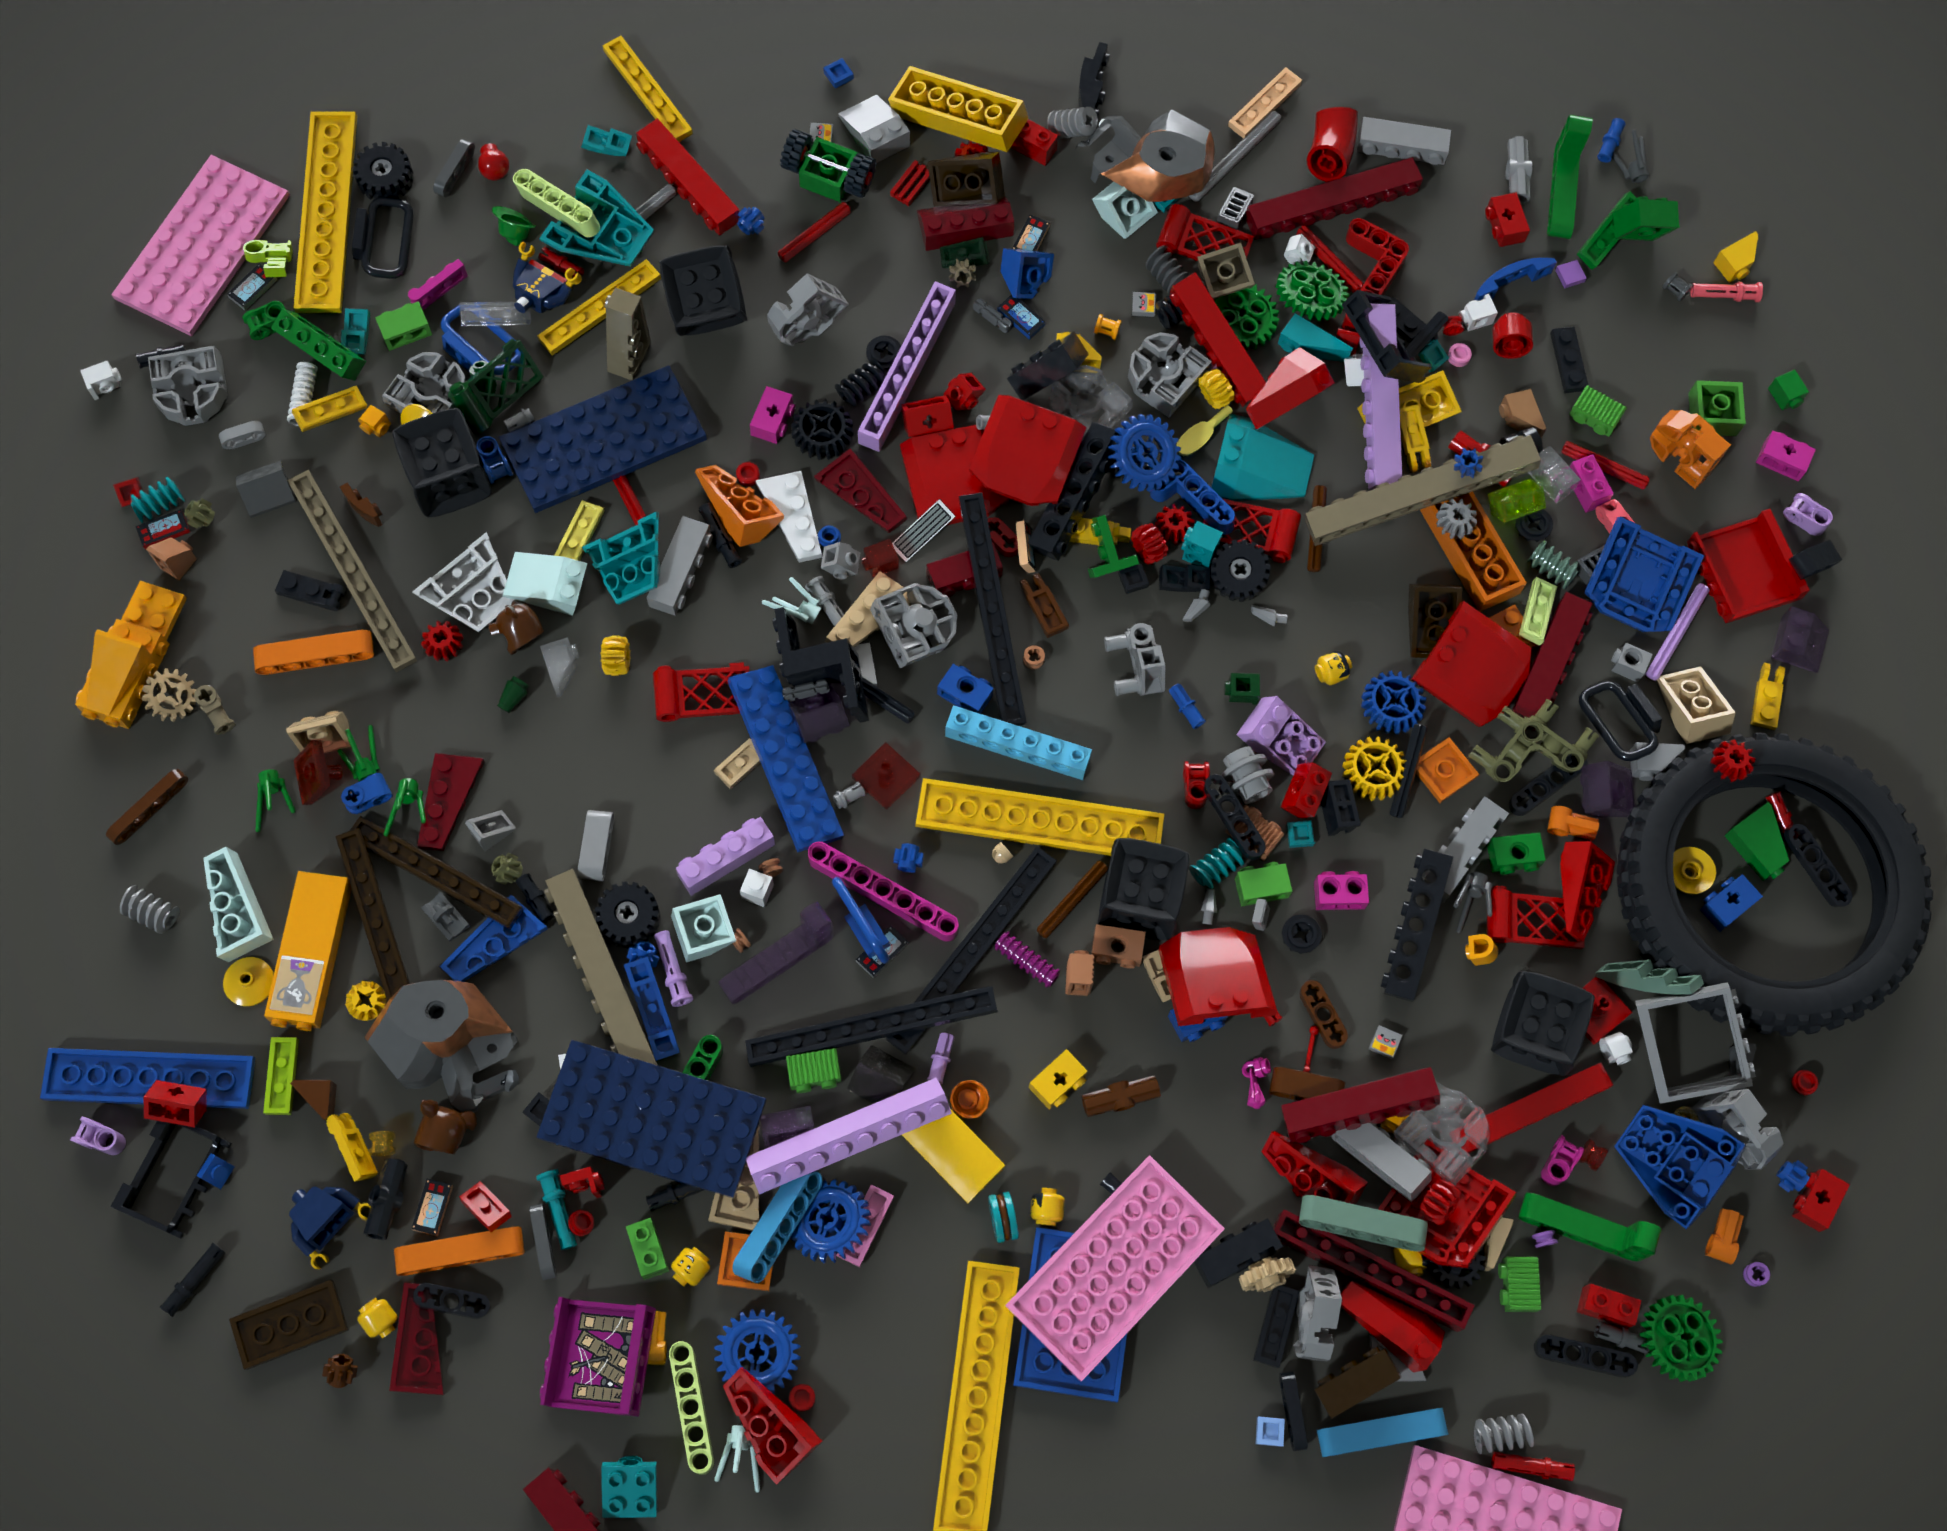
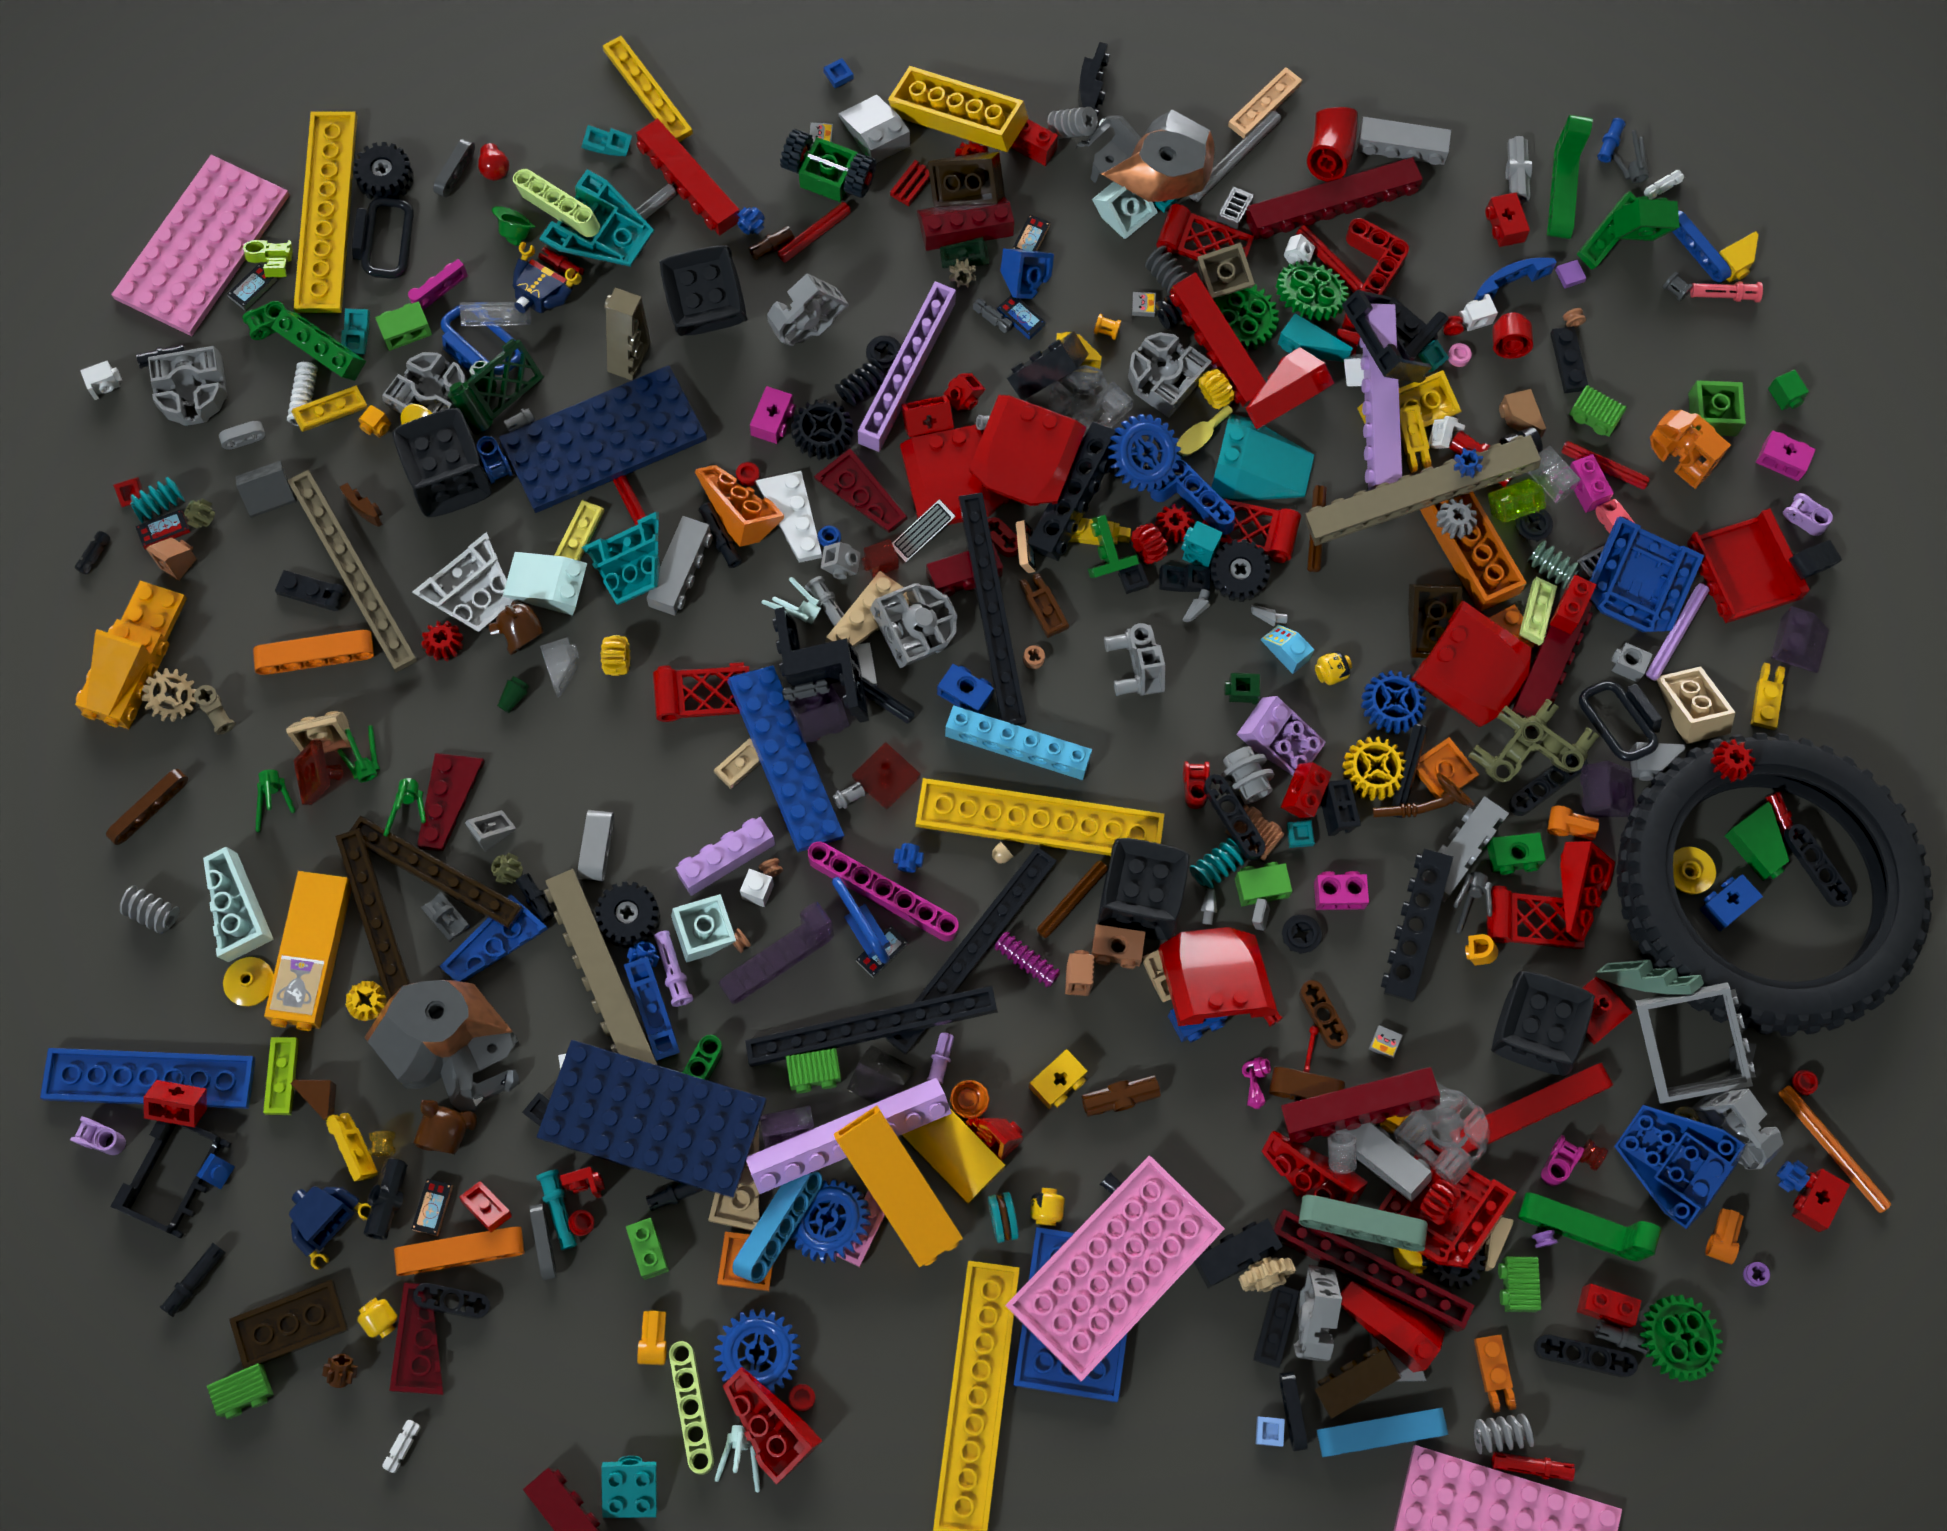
blue piece [341,773,393,814] -> none
yellow plate [537,259,661,356] -> none
magenta panel [540,1297,656,1417] -> none
yellow head [671,1247,710,1287] -> none
blue axle [1169,684,1206,729] -> none
white plate [1599,1032,1633,1065] -> none
none -> black axle [75,531,110,575]
none -> bright green brick [207,1363,274,1419]
none -> white axle [382,1420,421,1473]
none -> reddish brown pin [748,226,794,260]
none -> light orange brick [833,1106,963,1268]
none -> red wedge [966,1118,1024,1161]
none -> medium azure slope [1261,625,1314,674]
none -> clear piece [1328,1132,1357,1174]
none -> reddish brown dish [1373,772,1475,818]
none -> white bracket [1428,416,1465,449]
none -> orange hinge [1474,1335,1516,1413]
none -> red brick [1549,575,1597,634]
none -> nougat bush [1563,308,1586,328]
none -> white axle [1644,170,1684,200]
none -> blue beam [1672,210,1731,283]
none -> orange axle [1779,1085,1891,1213]

